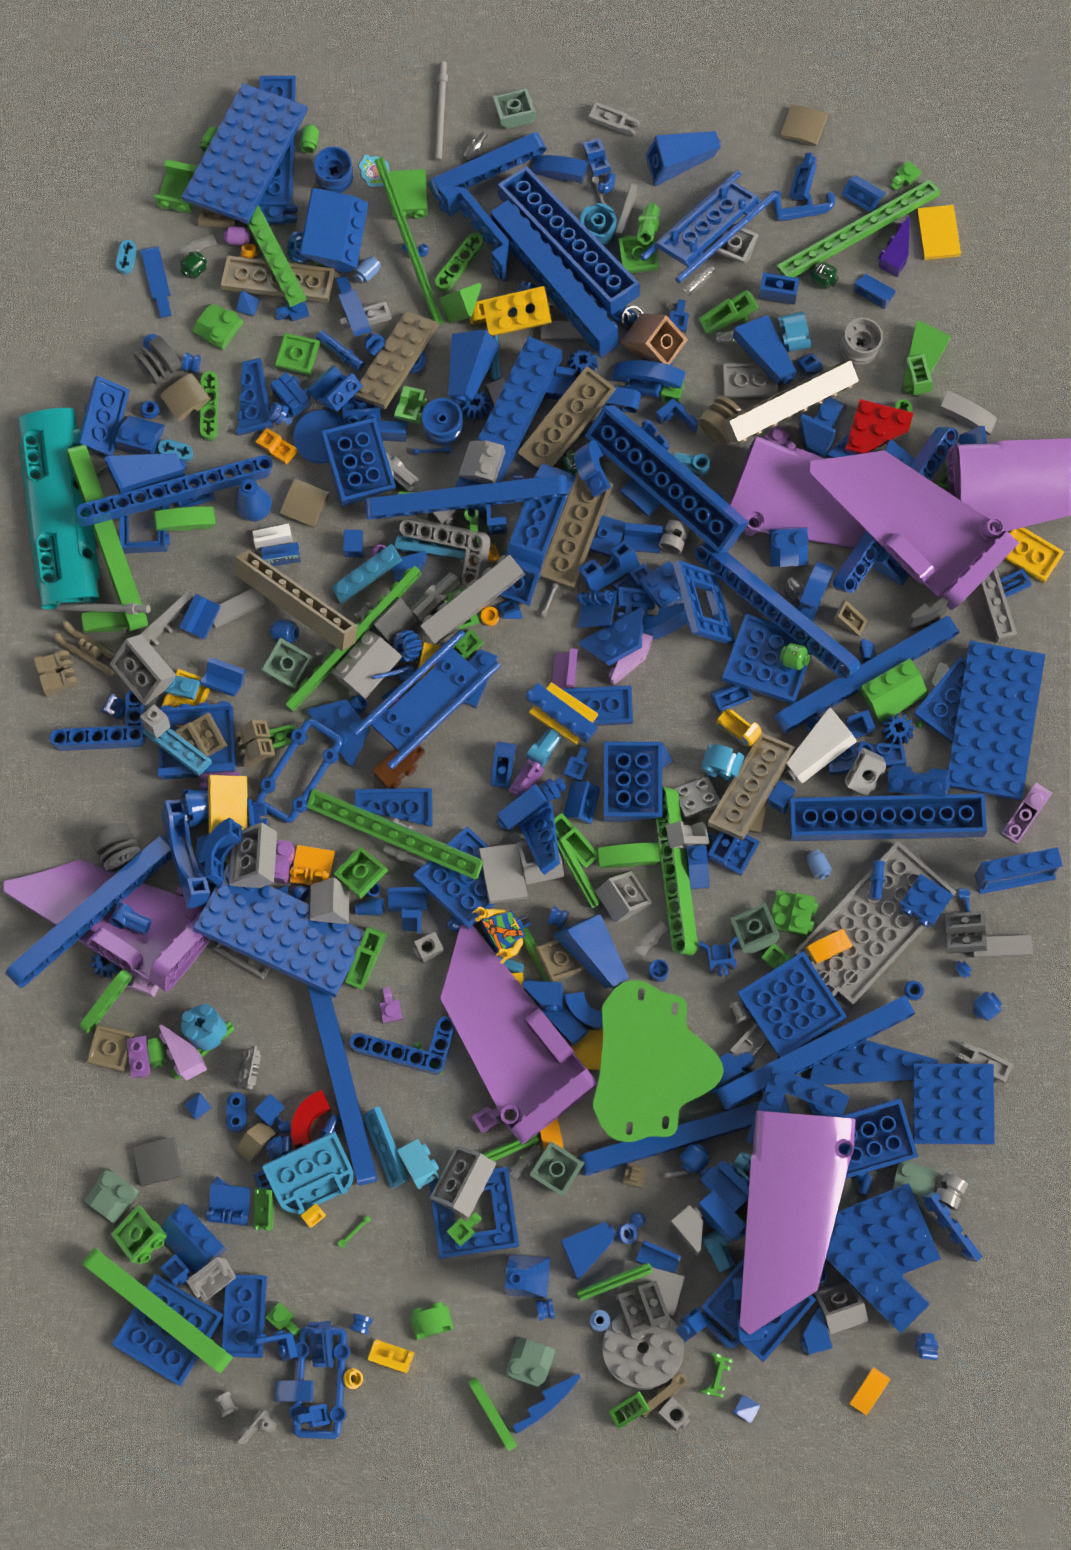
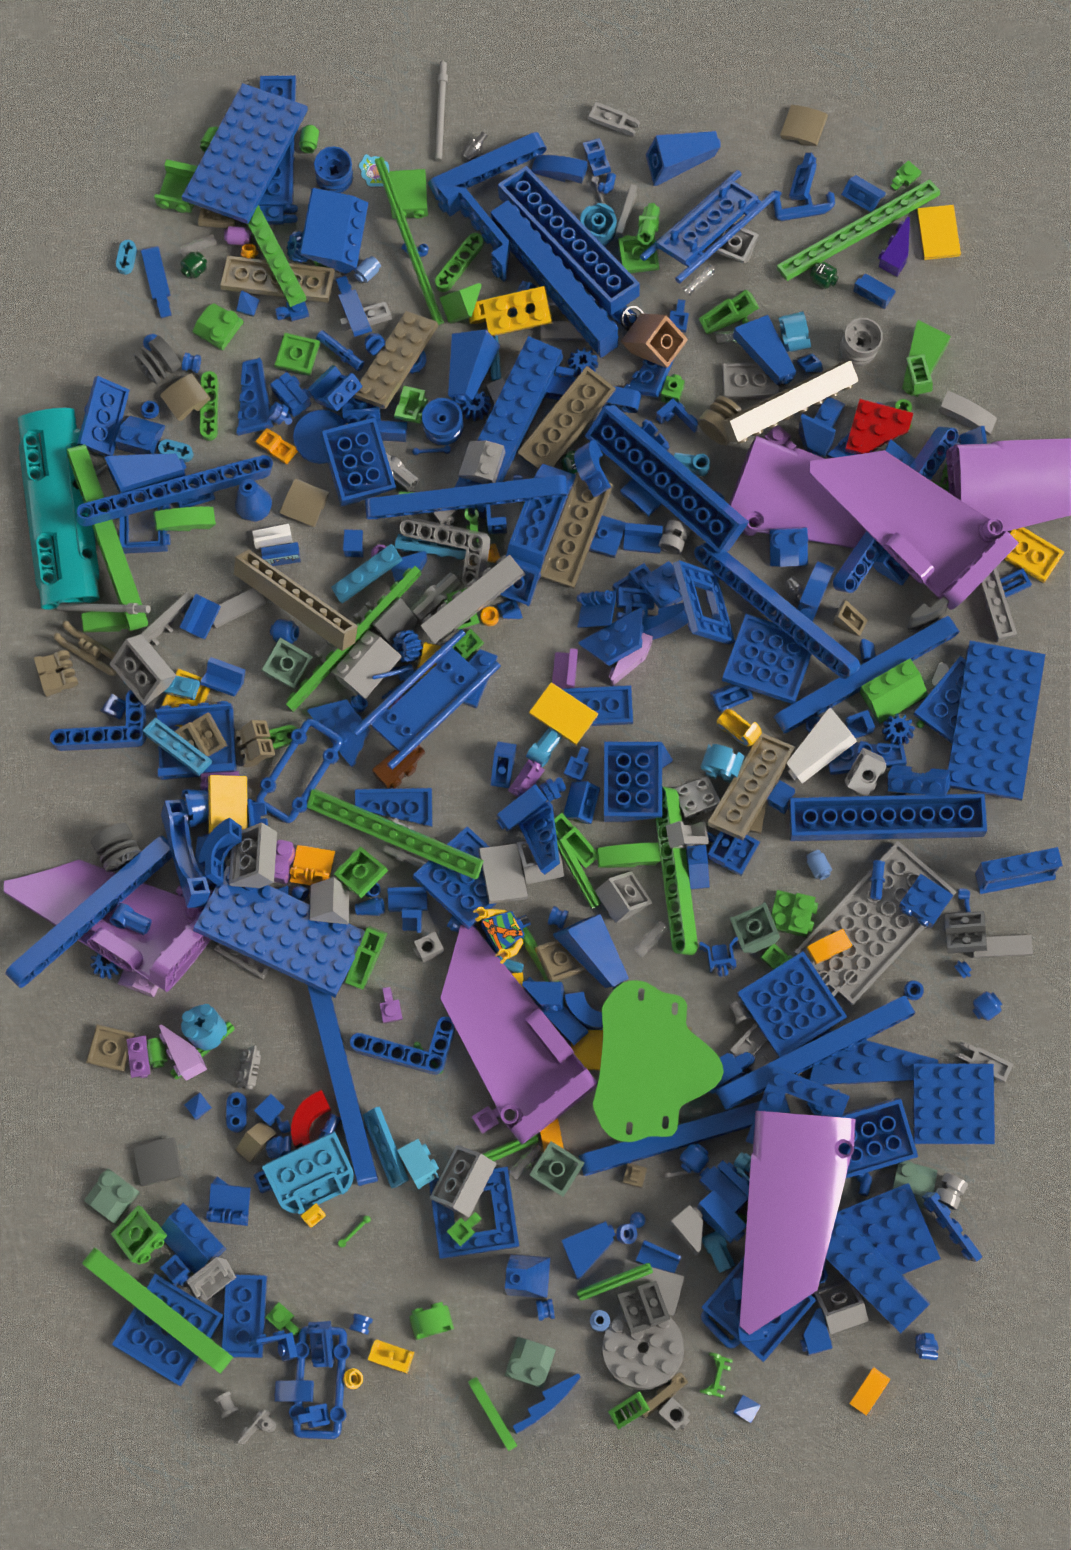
bright green beam [79,969,132,1033] -> none
light grey brick [140,704,171,739] -> none
bright green hinge [253,1188,274,1231] -> none
sand green slope [493,88,536,129] -> none
blue hinge [526,683,598,744] -> none
light grey hinge [541,582,559,618] -> none
blue arch [578,540,640,592] -> none
blue slope [611,360,686,388] -> none
blue wheel [649,959,669,982] -> none
blue brick [675,1307,710,1342] -> none
blue brick [759,272,799,305] -> none
bright green head [780,643,810,670] -> none
lavender slope [1002,782,1053,844] -> none

